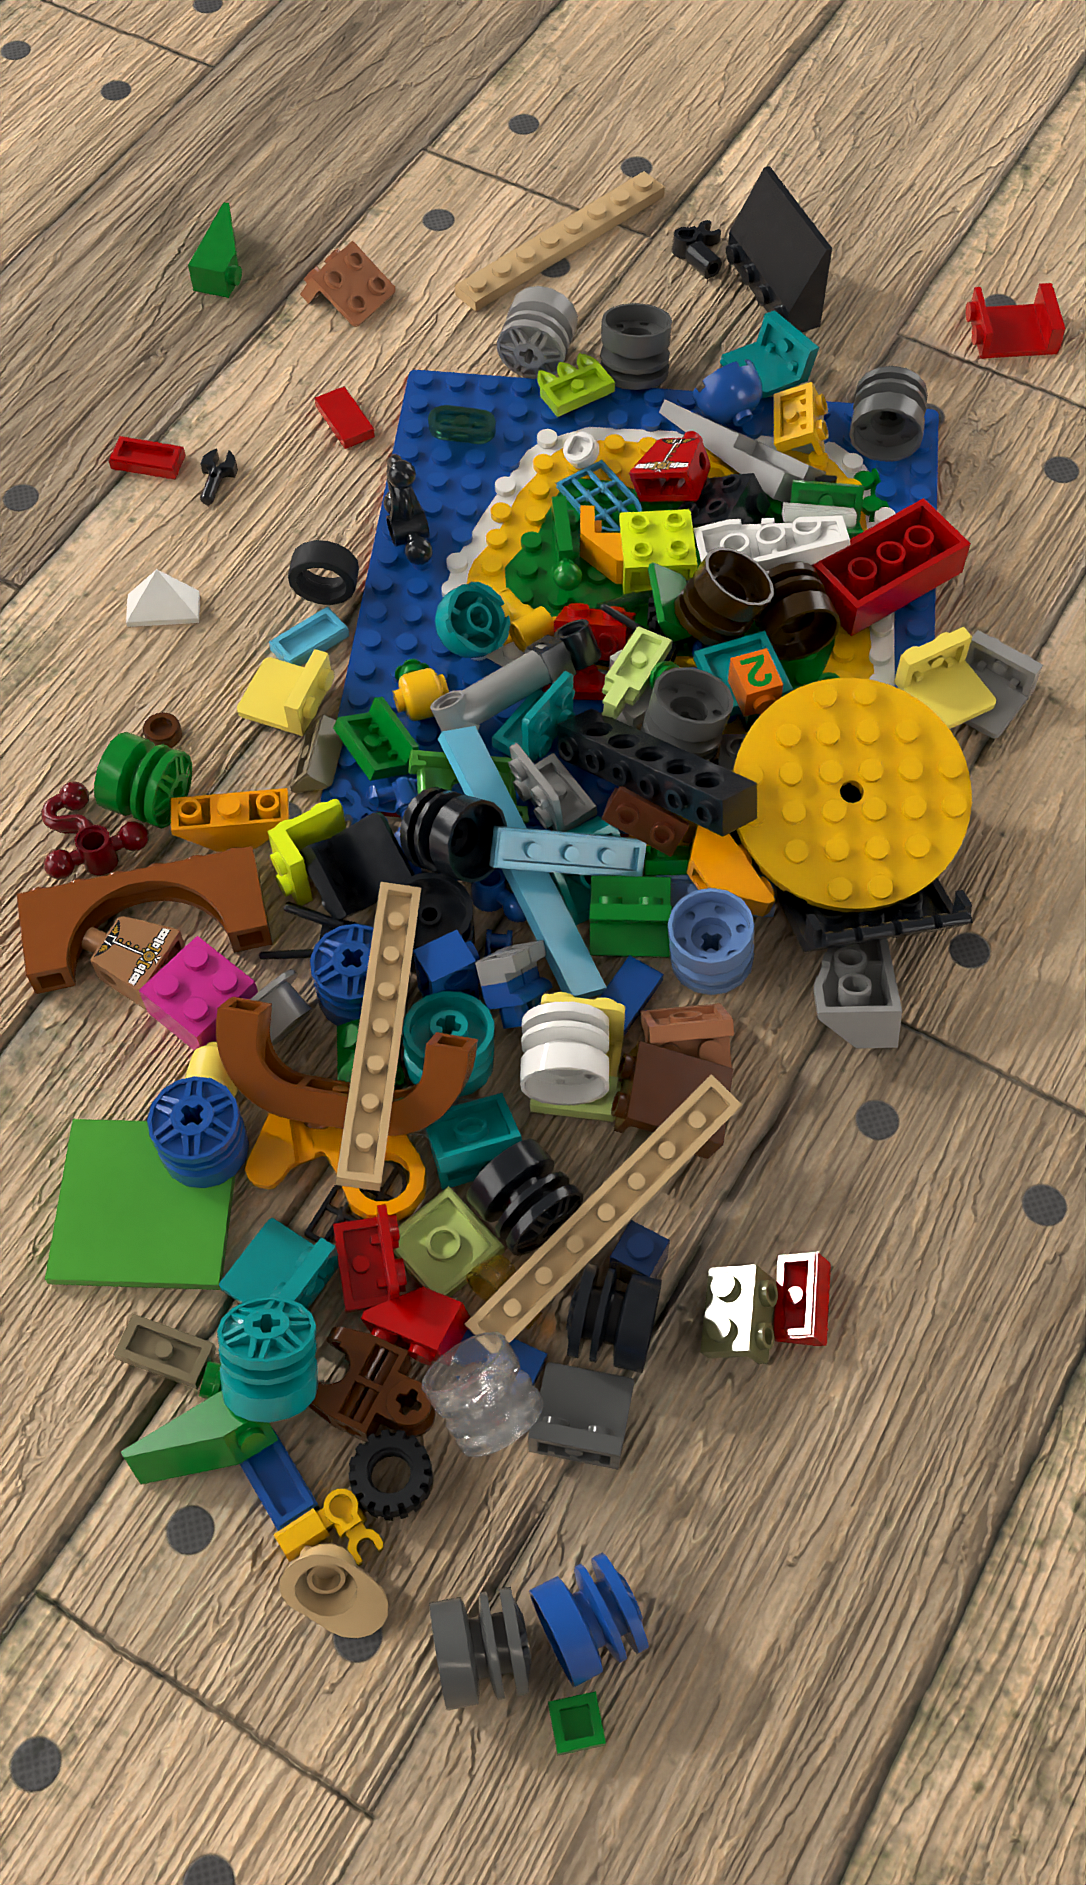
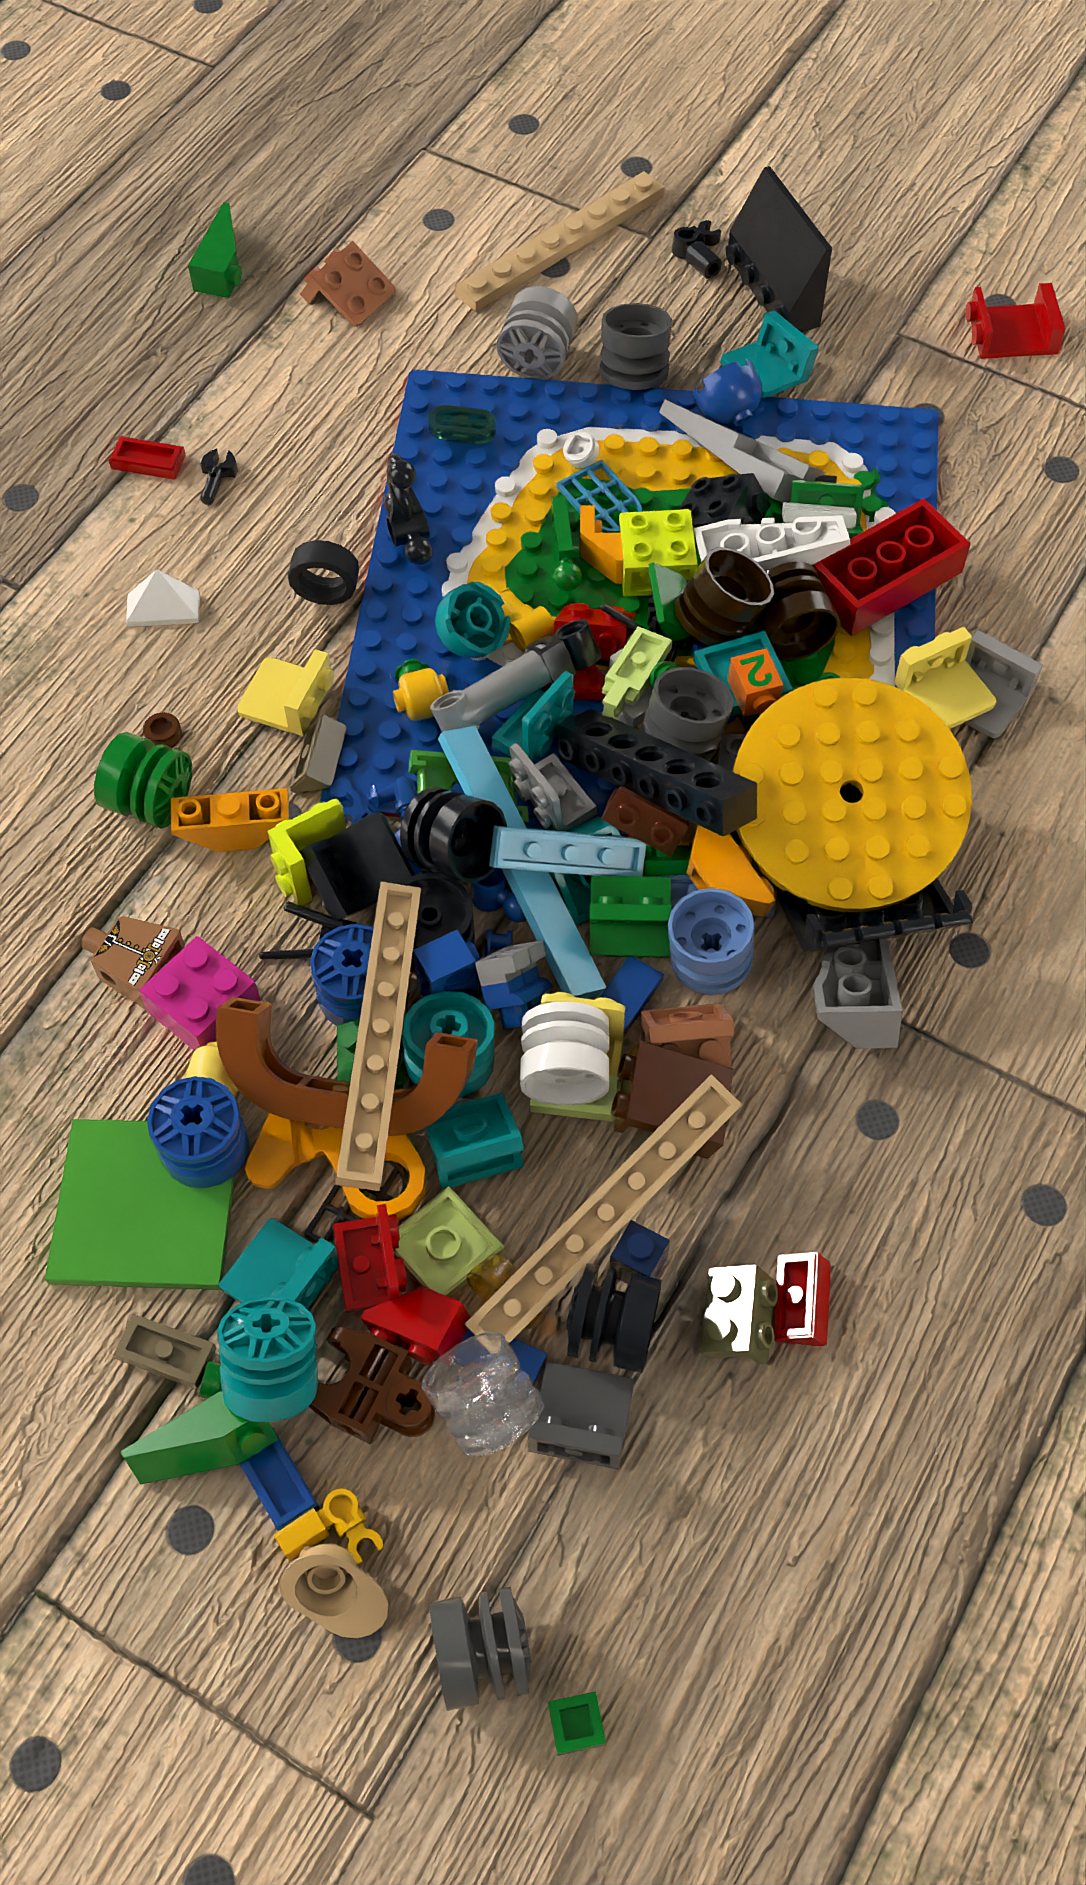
dark orange arch [16,846,273,994] -> none
dark red piece [41,781,149,880] -> none
light grey piece [250,969,313,1046] -> none
medium azure tile [269,606,350,666] -> none
red tile [315,386,375,449] -> none
green bracket [333,696,419,781] -> none
black tyre [348,1429,433,1521] -> none
black wheel [467,1139,583,1256] -> none
blue wheel [529,1552,649,1688] -> none
lime plate [537,353,615,417] -> none
clear green piece [596,590,652,612] -> none
red torso [629,431,711,502] -> none
yellow bracket [774,382,829,455] -> none
dark grey wheel [849,366,928,462] -> none

